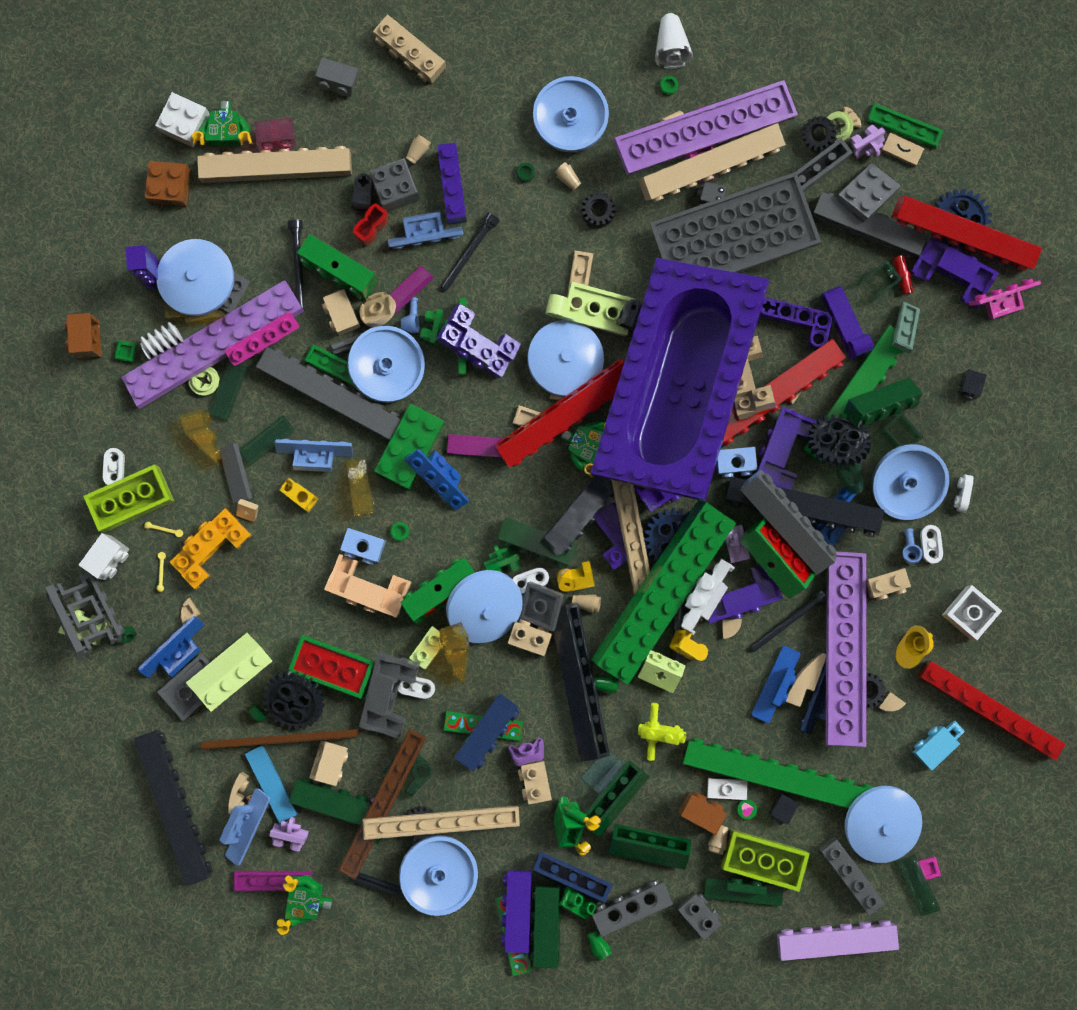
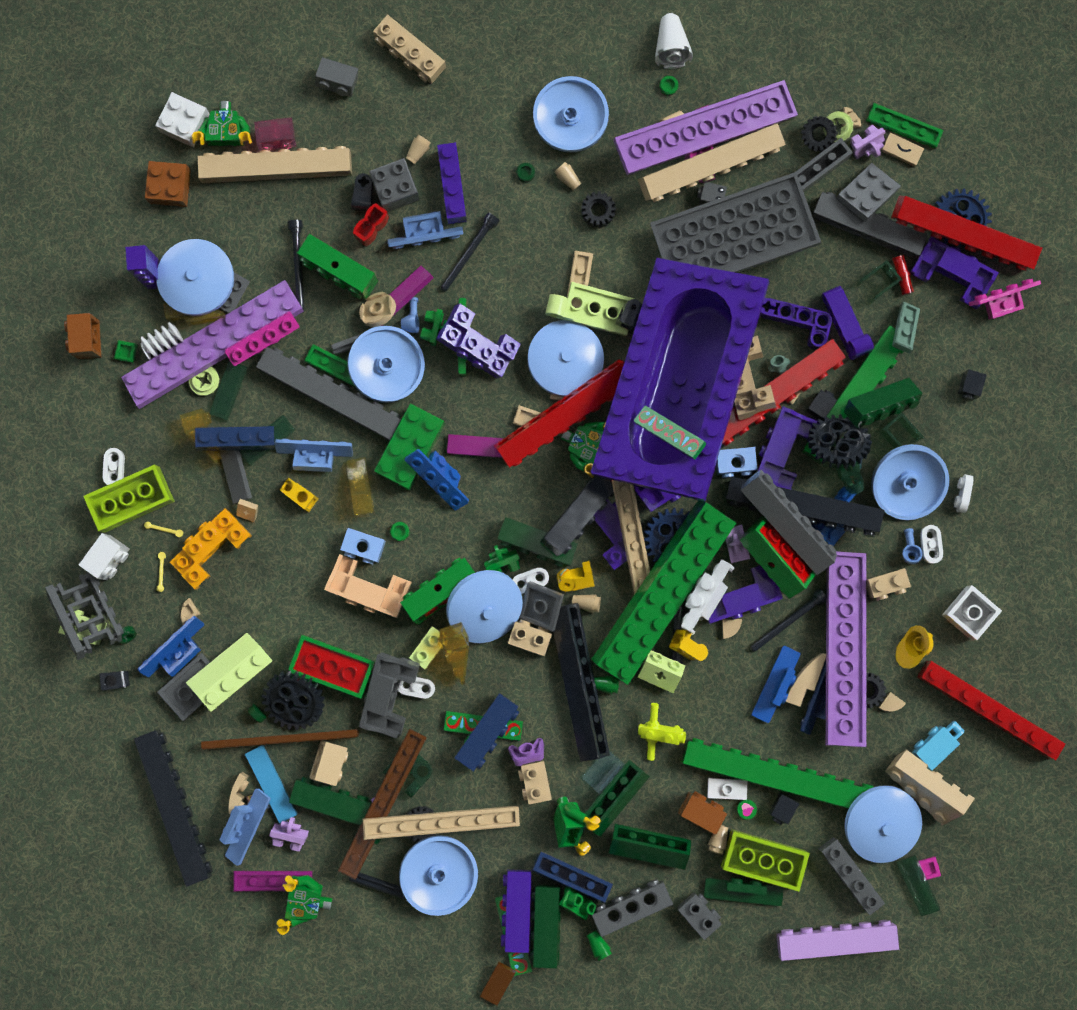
tan brick [322,289,360,336] -> none
none -> black leg [99,671,130,691]
none -> dark blue brick [195,426,274,451]
none -> reddish brown tile [480,962,516,1006]
none -> tile [634,406,706,460]
none -> sand green plate [768,355,790,374]
none -> black brick [806,390,837,421]
none -> tan wedge [885,750,975,825]

